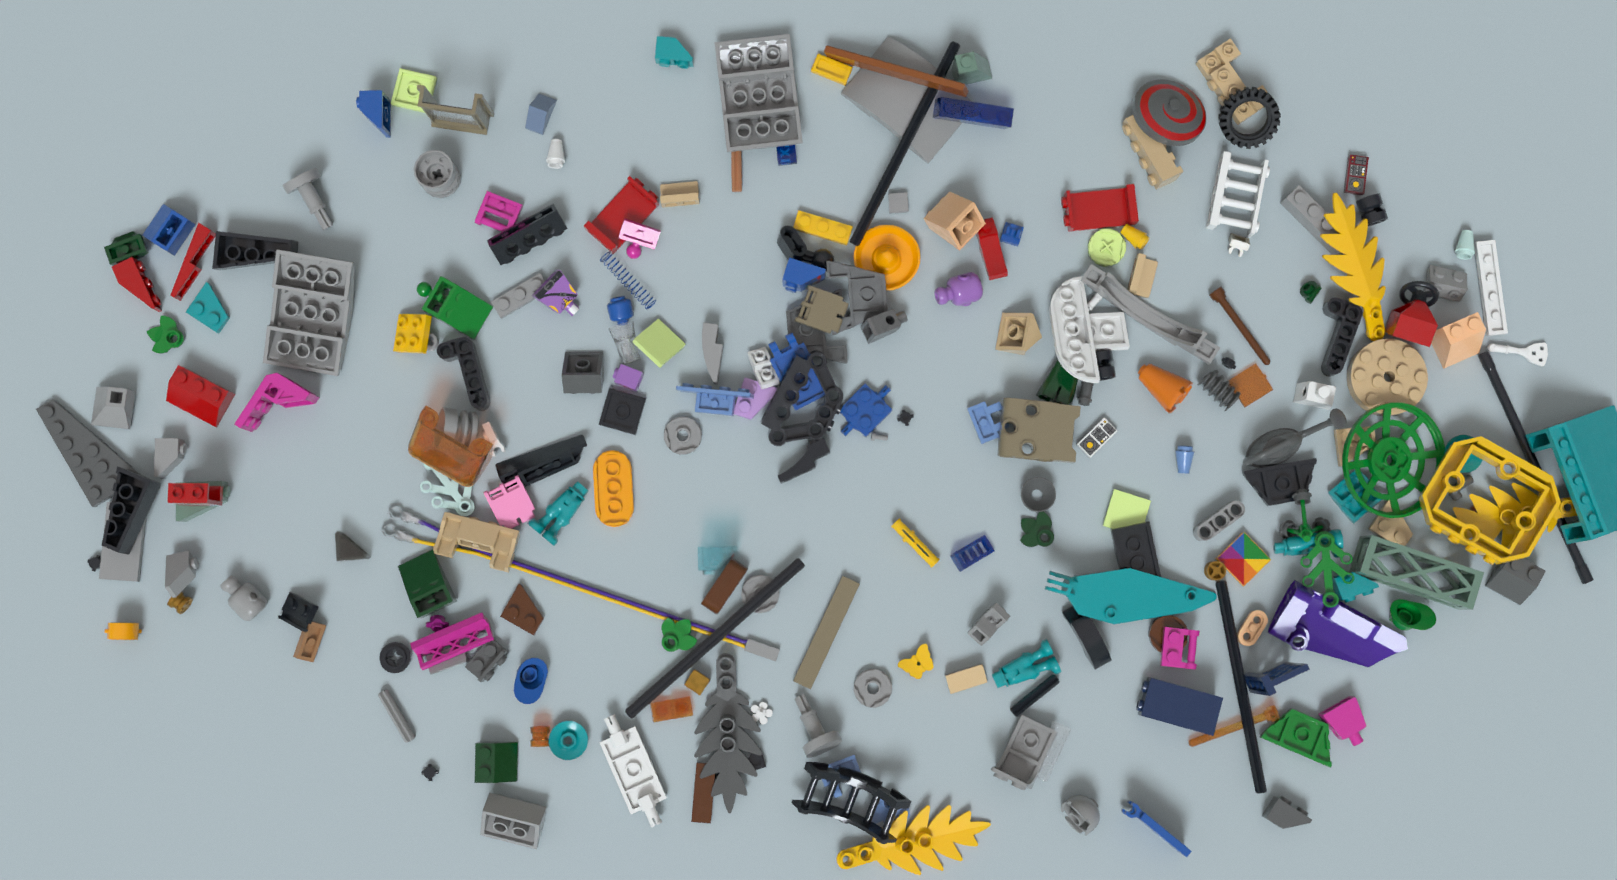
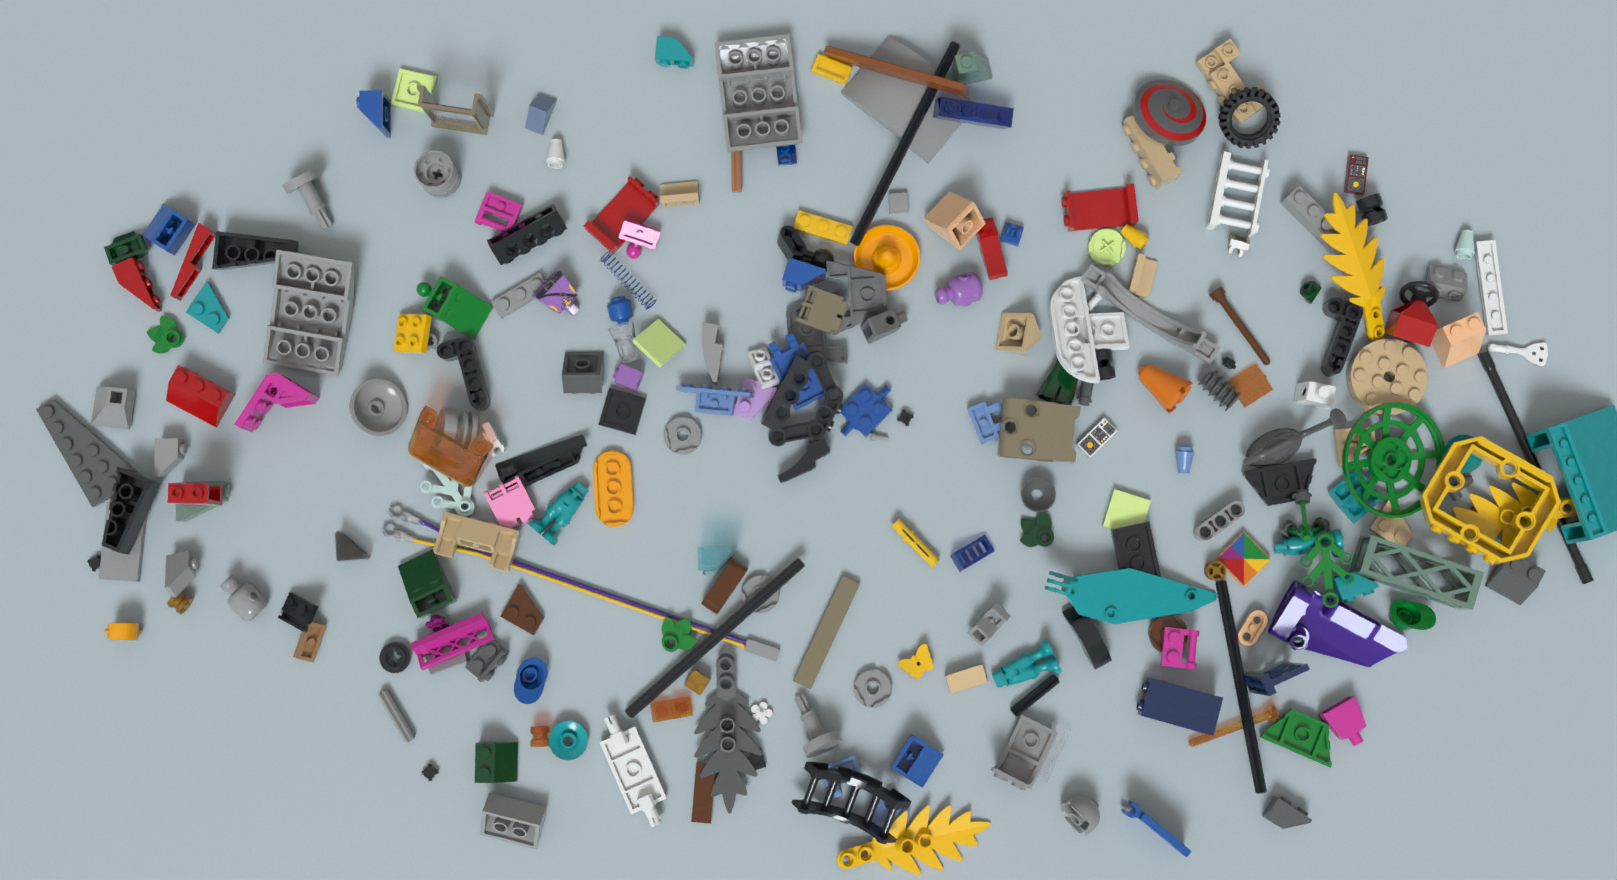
none -> light grey dish [349,379,407,436]
none -> blue slope [890,734,943,788]

